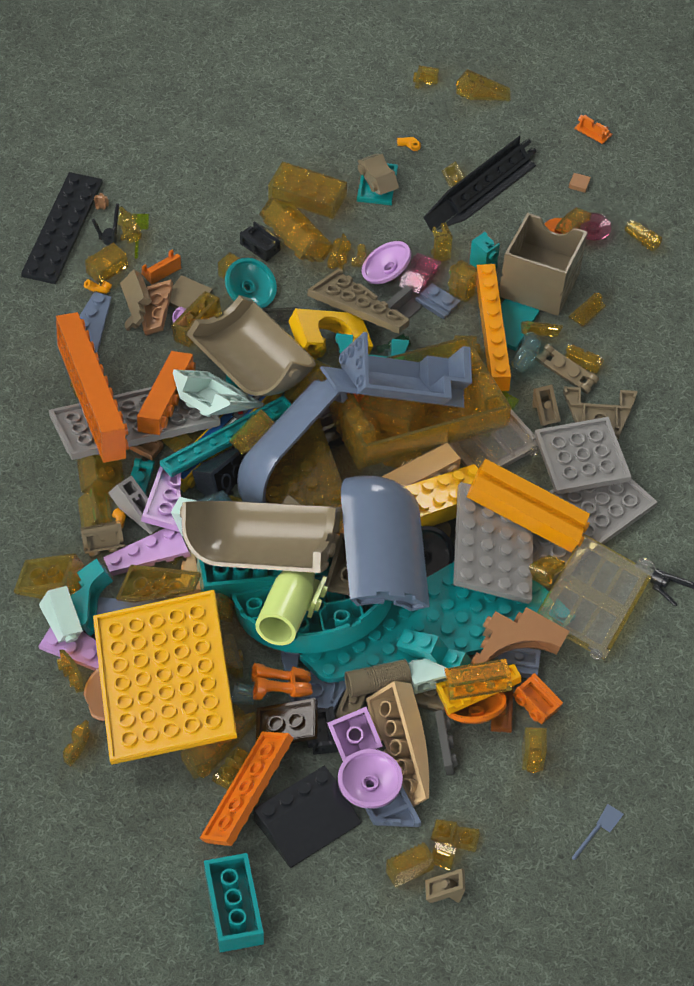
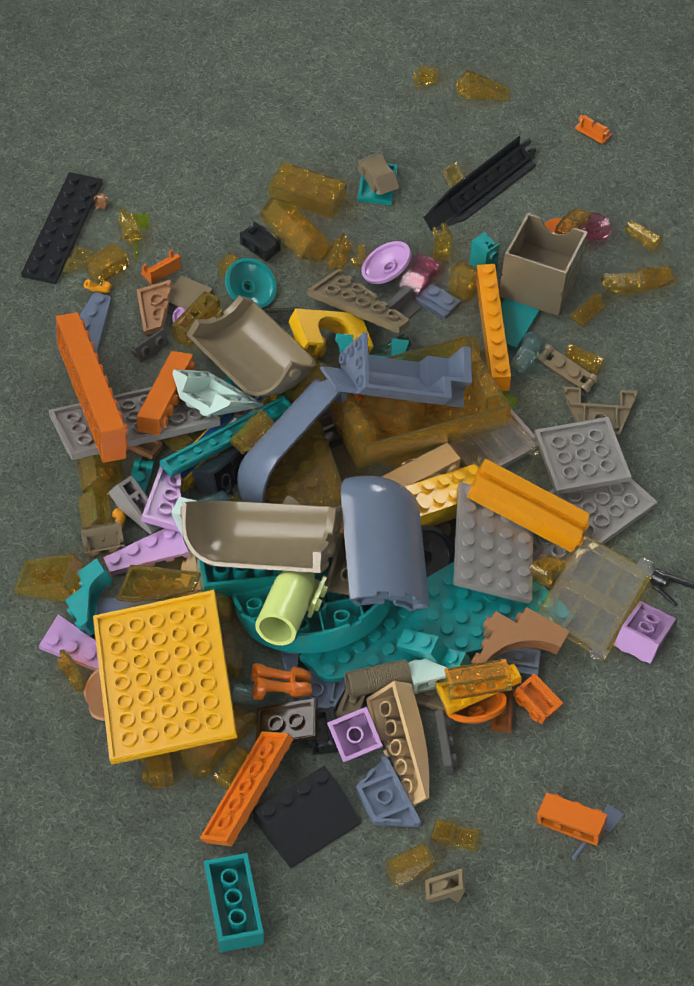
light aqua slope [39,586,83,643] -> none
clear yellow slope [63,720,90,767] -> none
black plant [92,203,119,246] -> none
dark tan piece [120,269,152,331] -> none
lavender dish [338,749,403,809] -> none
light orange arm [397,137,421,151] -> none
clear yellow tile [430,840,457,870] -> none
clear yellow slope [521,321,563,337] -> none
clear yellow brick [522,727,547,773] -> none
dark tan slope [532,385,561,426] -> none
medium nougat tile [569,173,591,193] -> none
none -> clear yellow slope [63,246,93,274]
none -> dark grey hinge [131,329,169,362]
none -> clear yellow hinge [140,752,174,789]
none -> orange brick [537,793,608,846]
none -> clear yellow slope [601,266,676,296]
none -> lavender slope [614,601,676,664]

